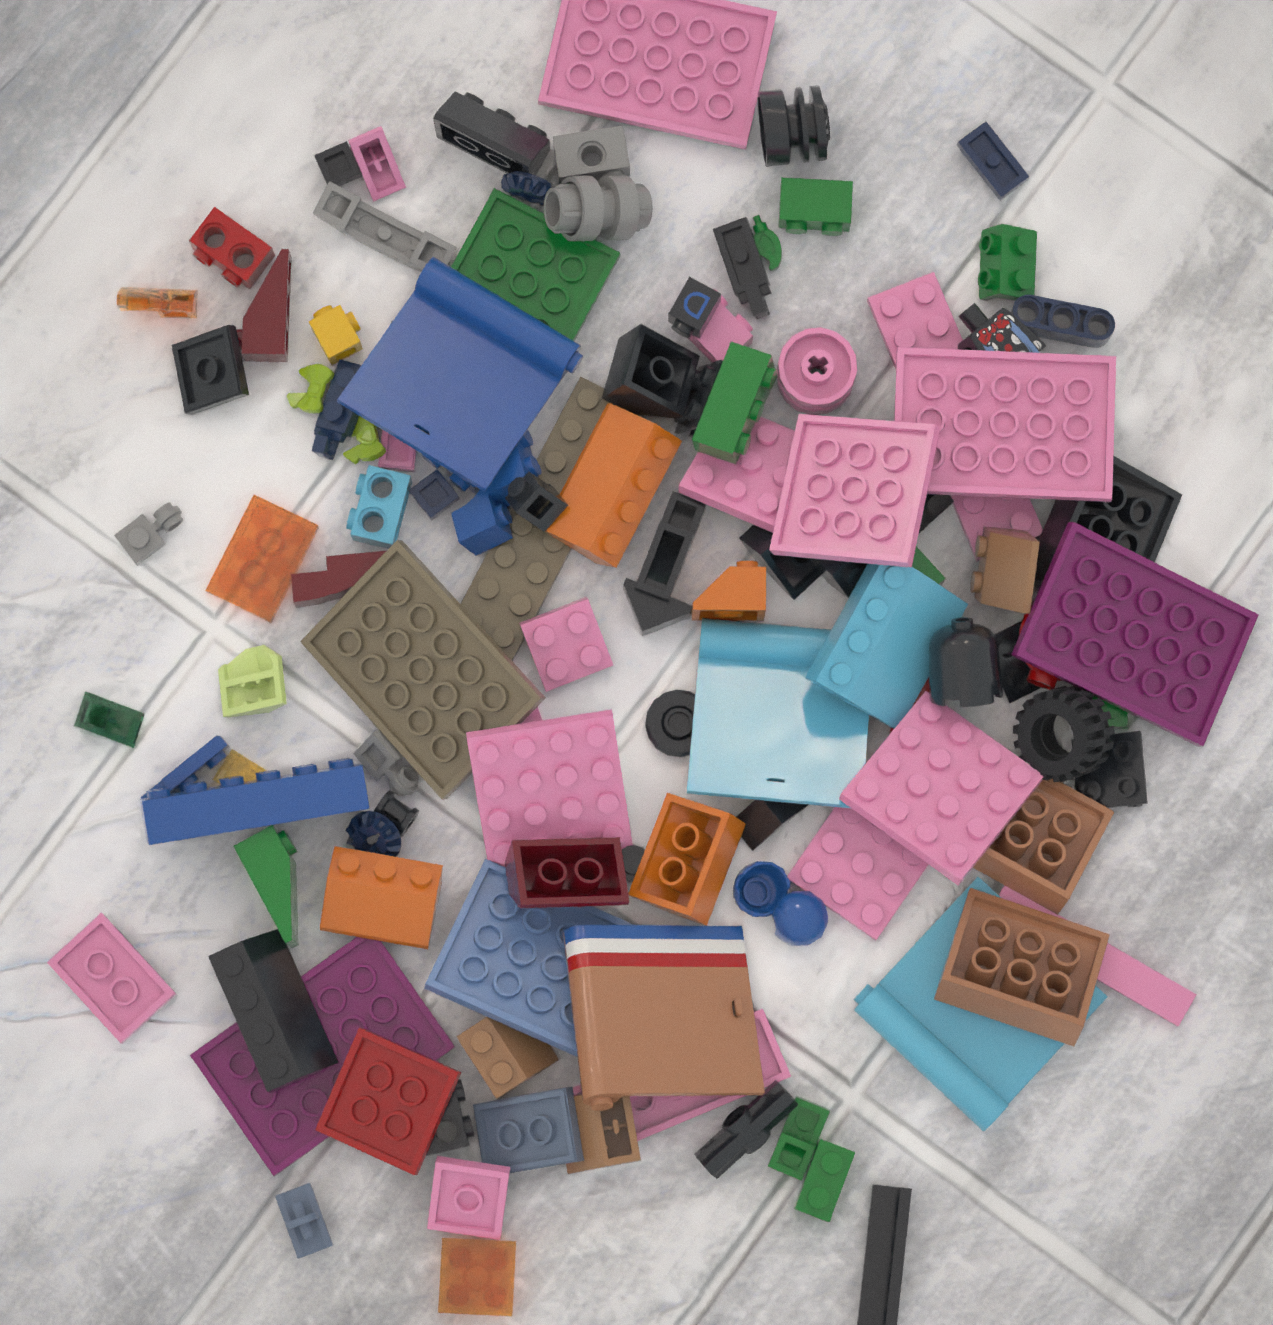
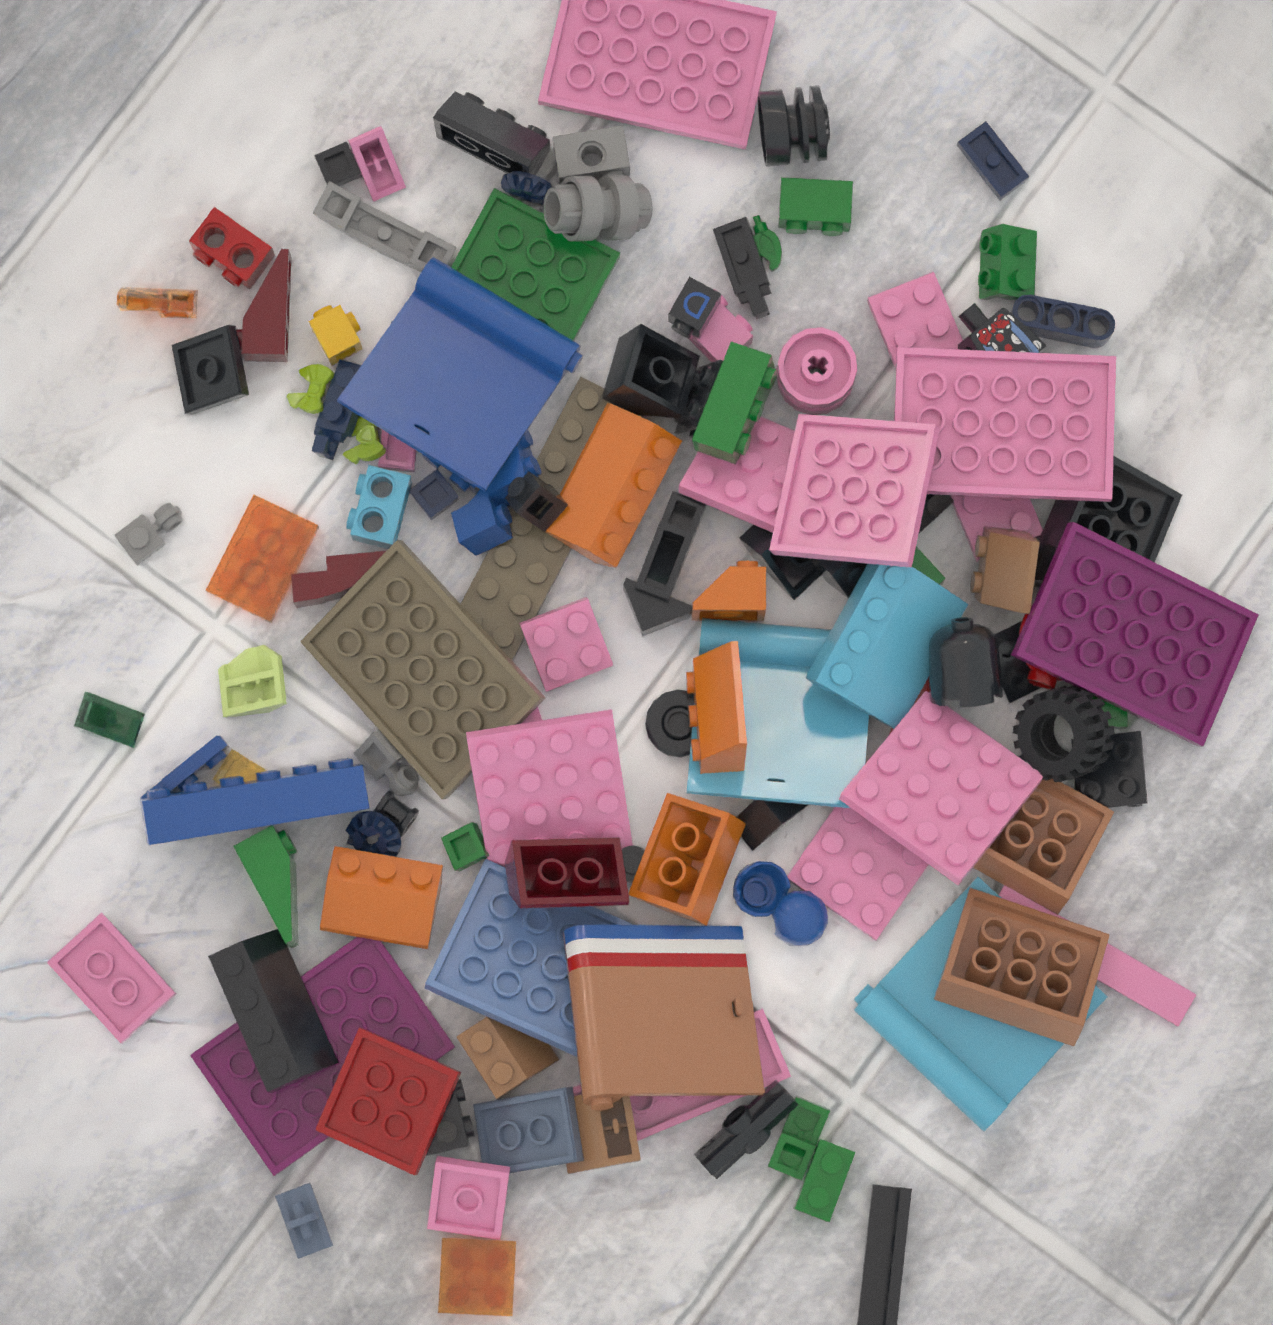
none -> green plate [441,822,490,872]
none -> orange slope [686,641,747,774]

